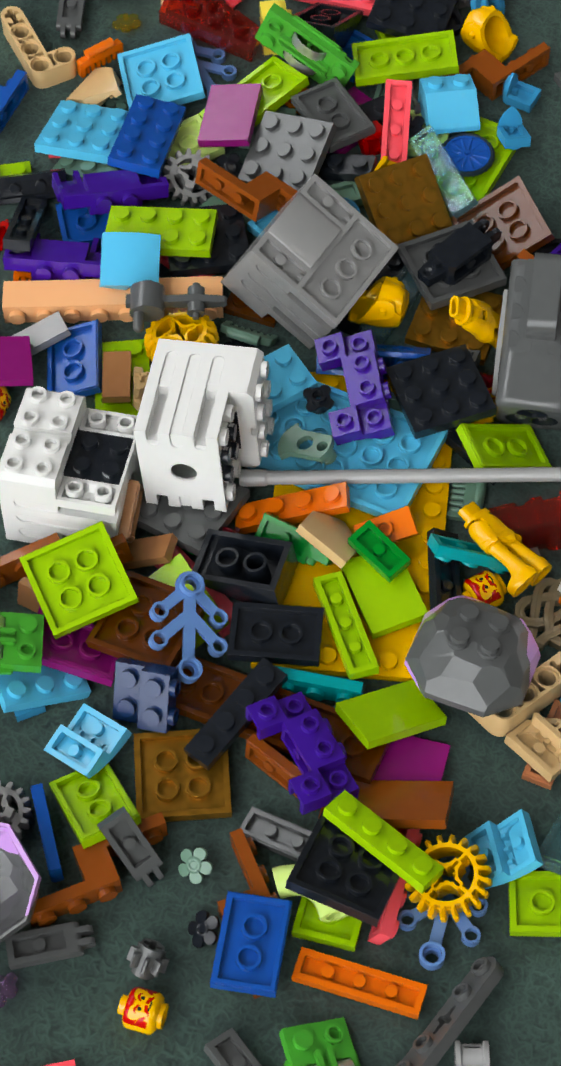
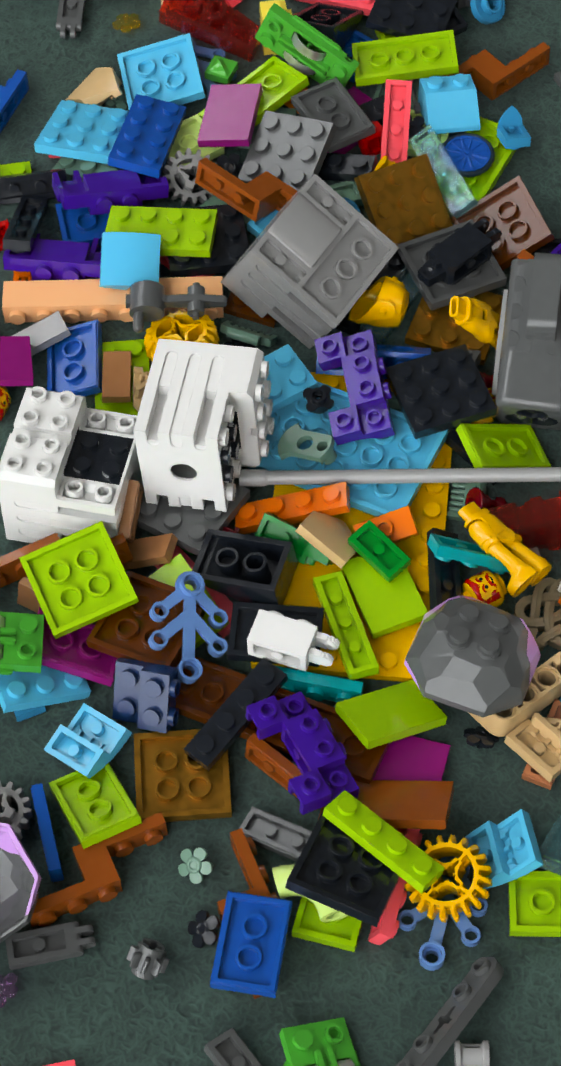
tan beam [0,6,78,89] -> none
orange piece [76,37,124,78] -> none
dark grey hinge [97,806,165,888] -> none
yellow head [117,986,169,1035] -> none
orange plate [291,947,428,1020] -> none
yellow helmet [460,5,519,63] -> none
dark azure plate [502,73,542,113] -> none
none -> bright green tile [204,55,238,84]
none -> white hinge [247,609,340,672]
none -> black plant [464,726,499,749]
none -> dark red piece [465,487,507,513]

